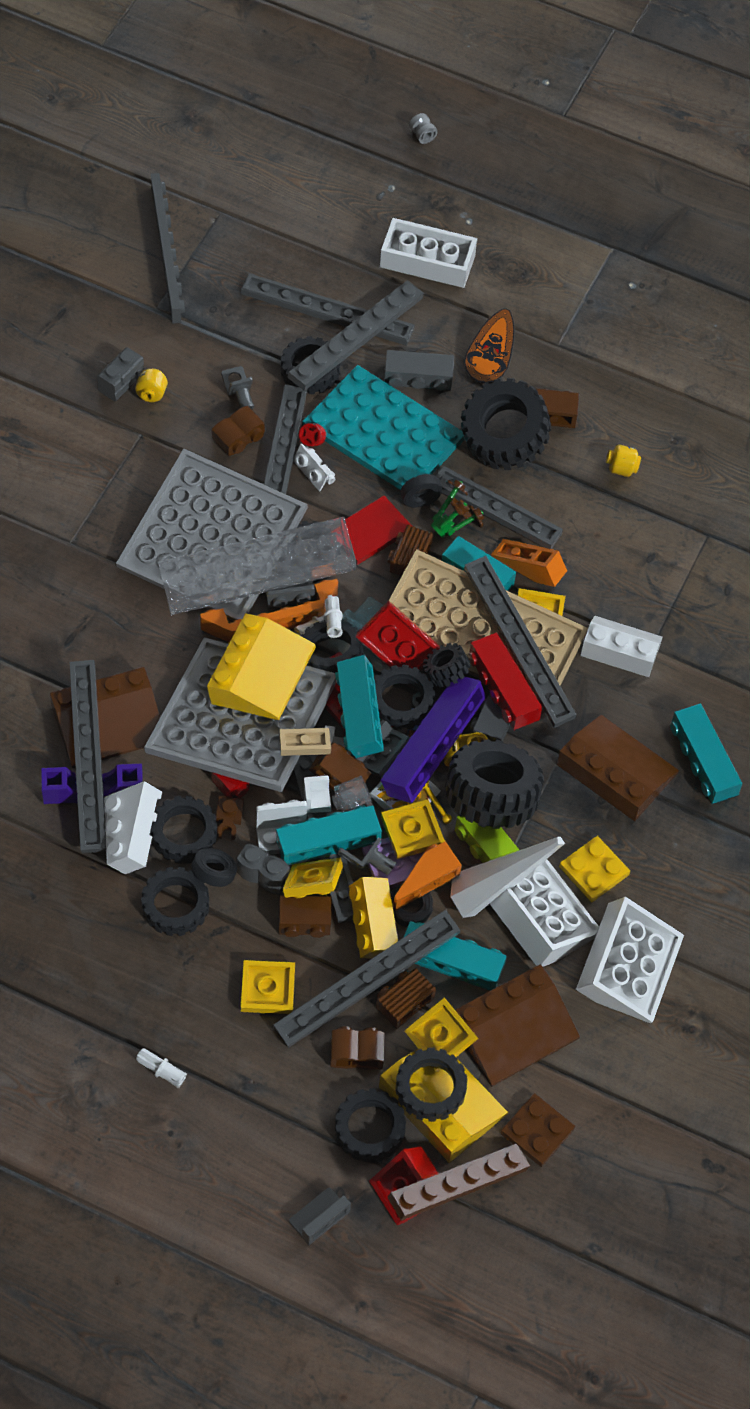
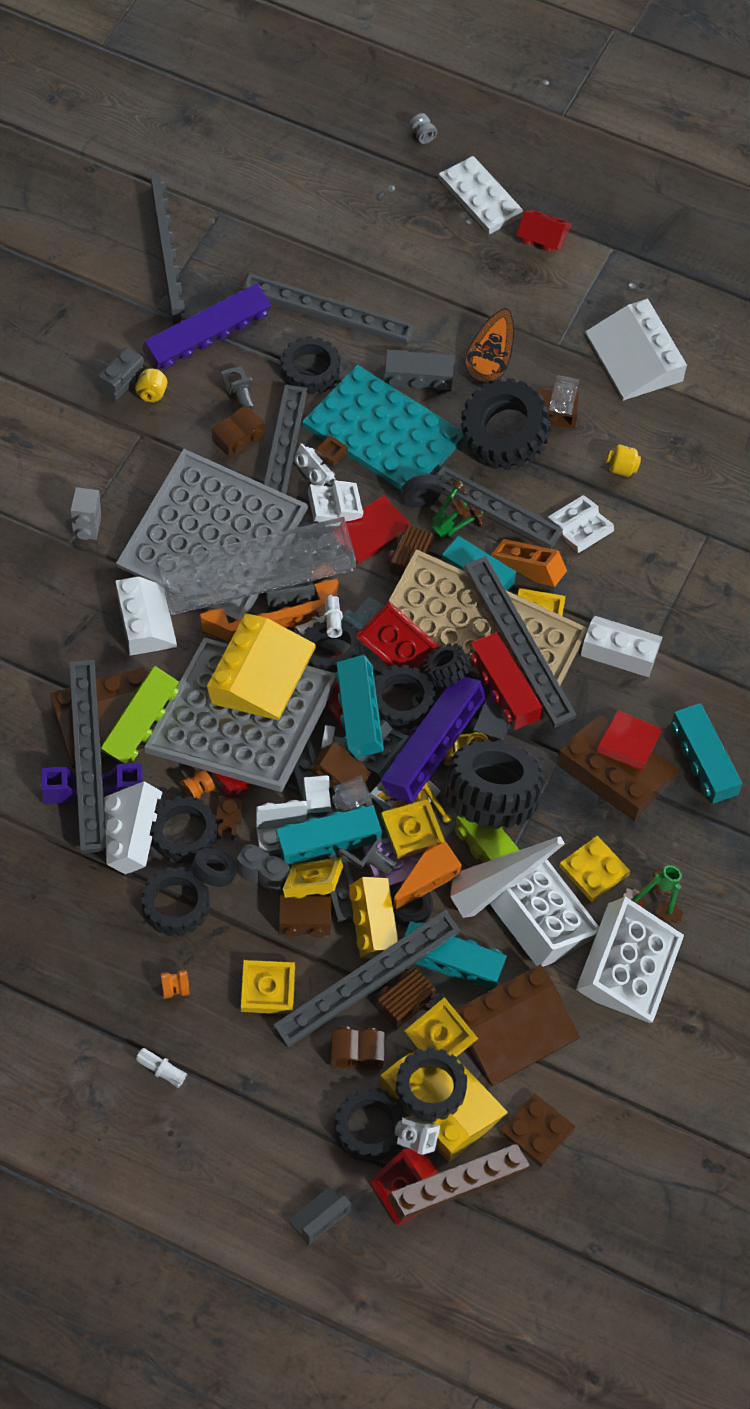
tan plate [279,728,331,756] -> none
dark grey plate [288,280,424,391] -> none
red wheel [299,423,326,446] -> none
white brick [380,218,477,288] -> none
none -> light grey brick [71,487,101,540]
none -> lime brick [100,666,179,764]
none -> white slope [116,577,177,656]
none -> dark purple brick [141,283,272,370]
none -> orange wheel [161,970,190,999]
none -> orange wheel [180,769,215,800]
none -> white slope [308,480,363,523]
none -> reddish brown plate [316,435,348,467]
none -> white brick [395,1116,440,1155]
none -> white plate [438,156,524,235]
none -> red slope [516,210,572,252]
none -> white slope [548,495,614,553]
none -> clear brick [549,375,579,415]
none -> white slope [585,299,687,400]
none -> red tile [596,710,663,771]
none -> plant [622,865,683,923]

